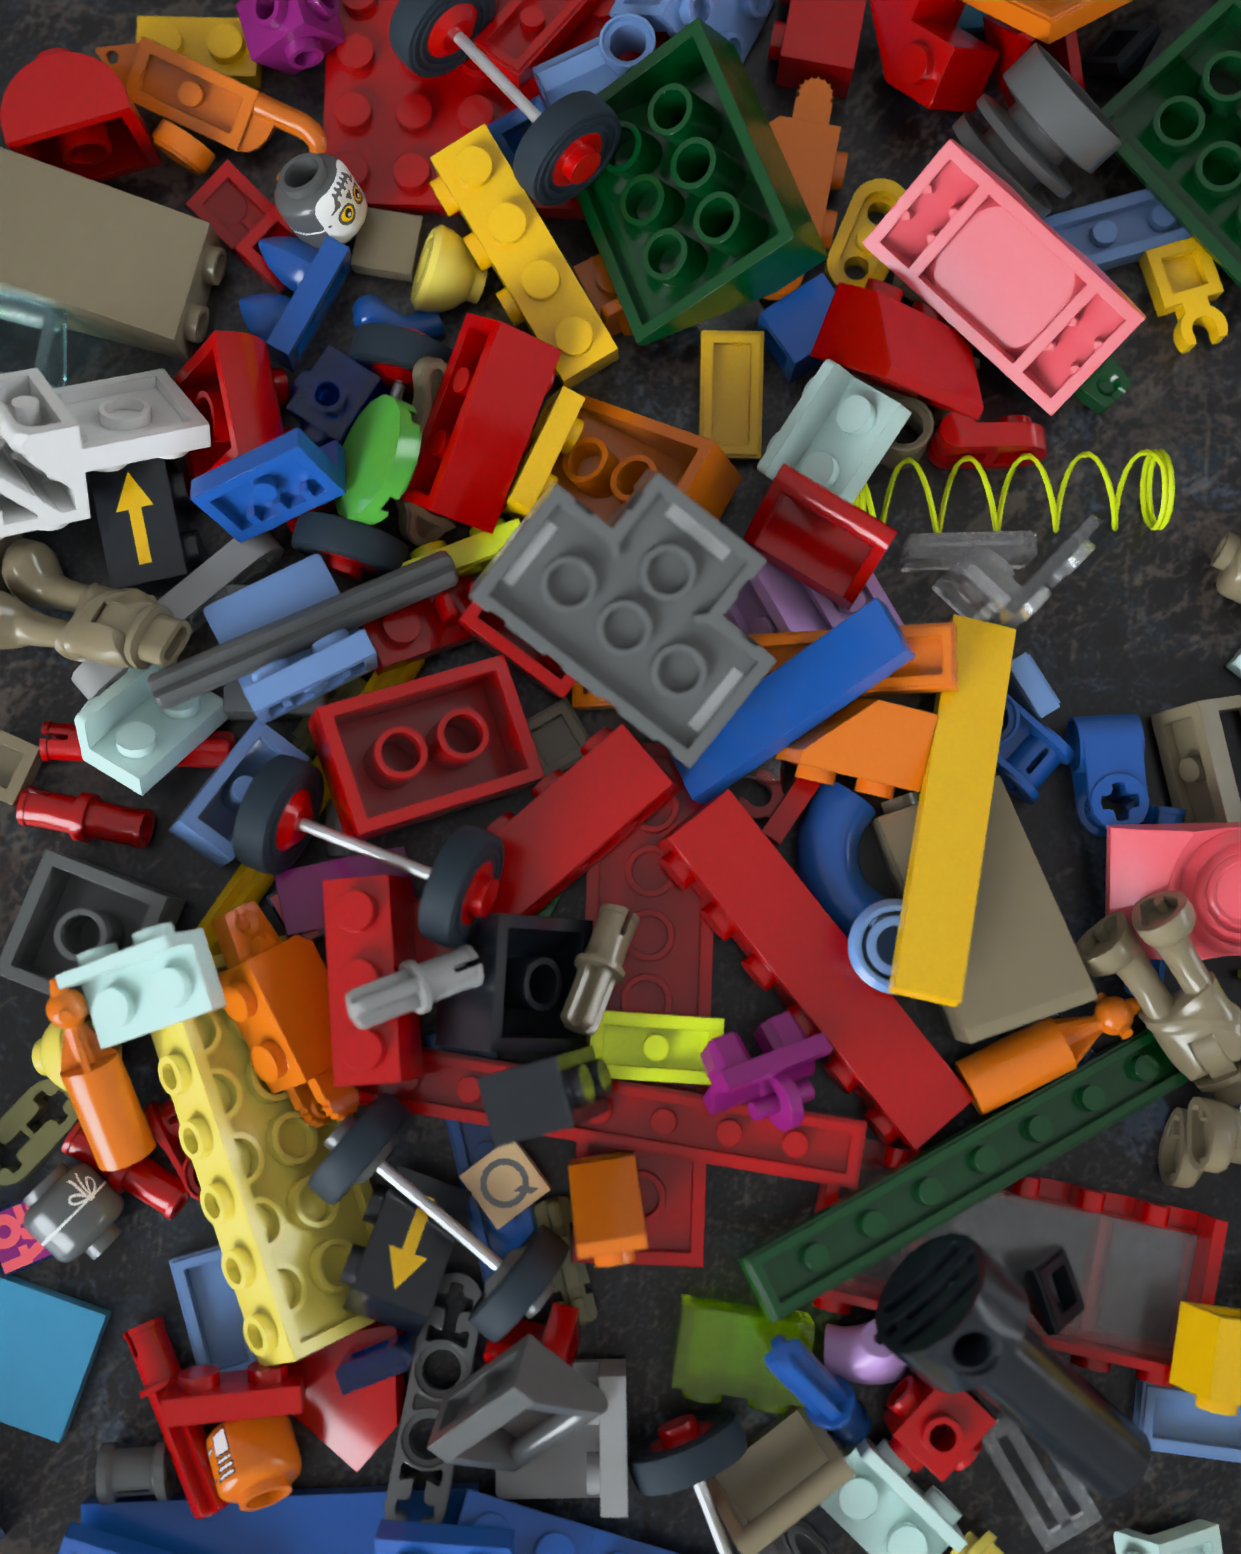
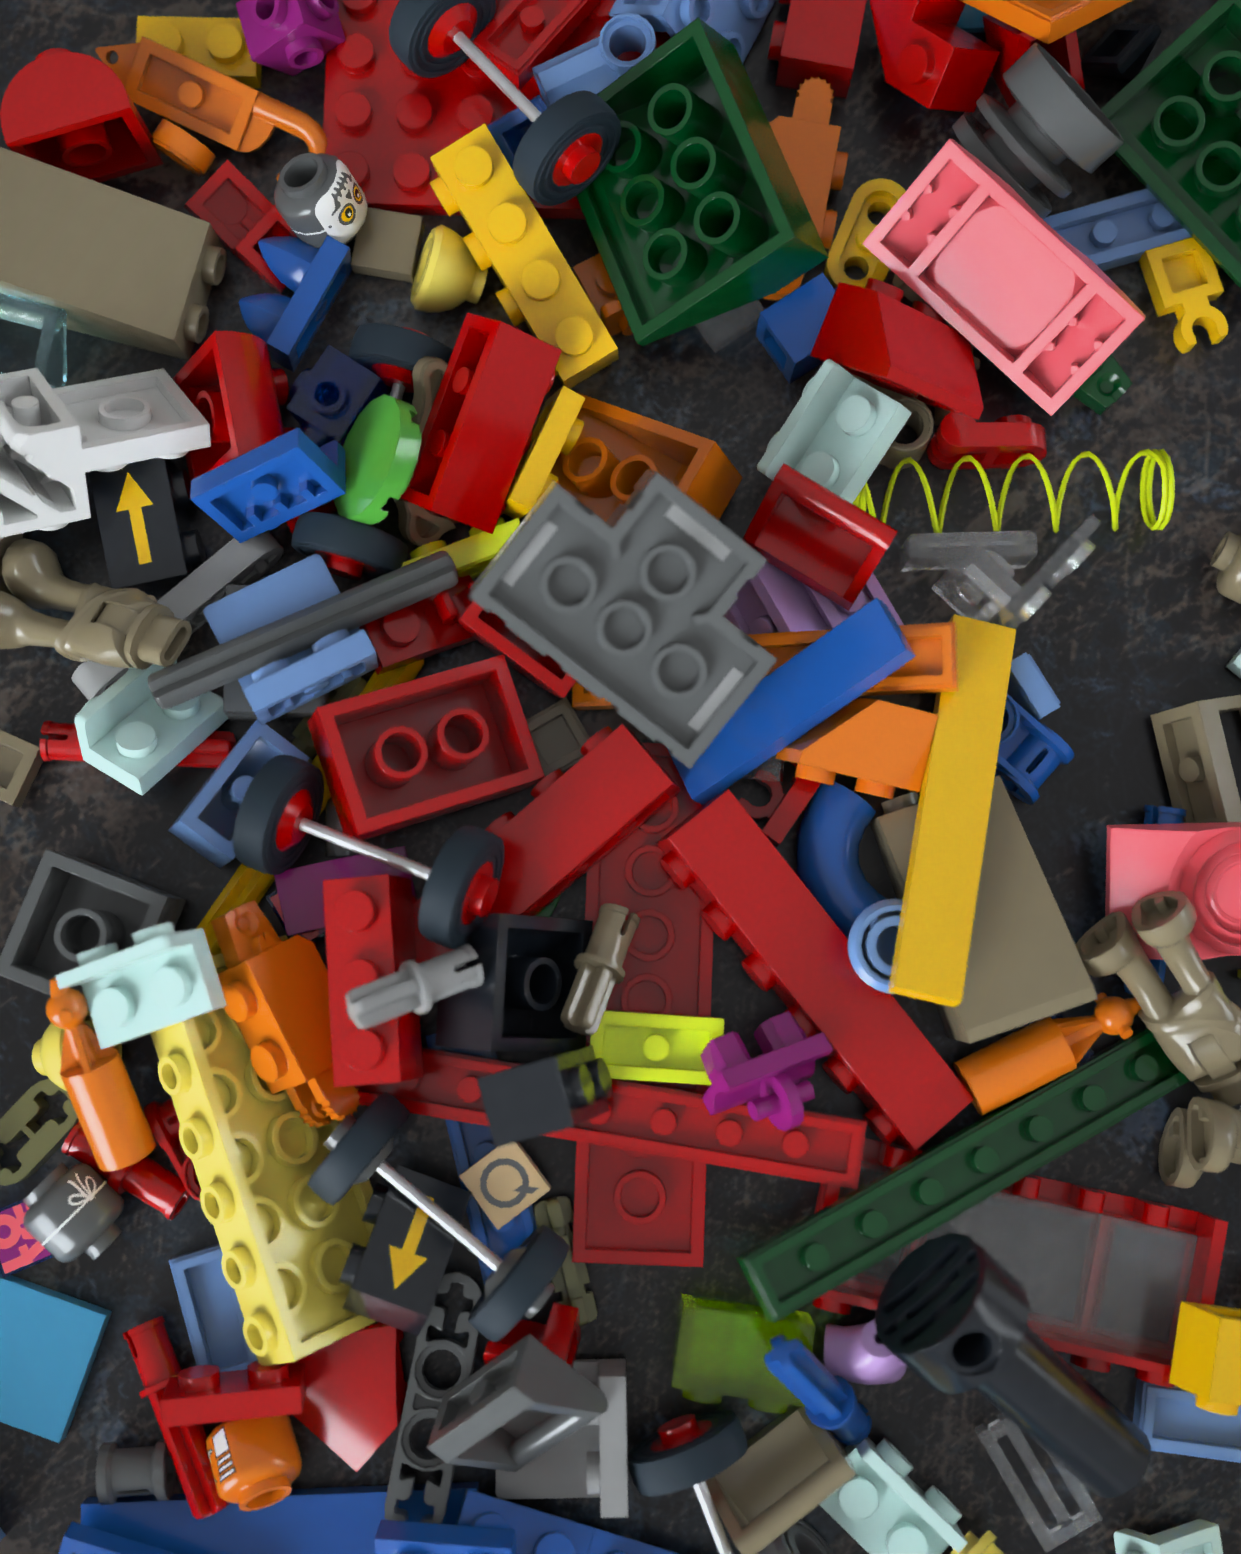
red pin [16,786,155,850] -> none
clear blue tile [335,1333,413,1395] -> none
blue arm [353,294,446,339] -> none
orange slope [568,1150,648,1267] -> none
yellow tile [699,330,764,460] -> none
red brick [882,1375,997,1482] -> none
black slope [1021,1246,1085,1336] -> none
blue piece [1065,713,1149,838] -> none

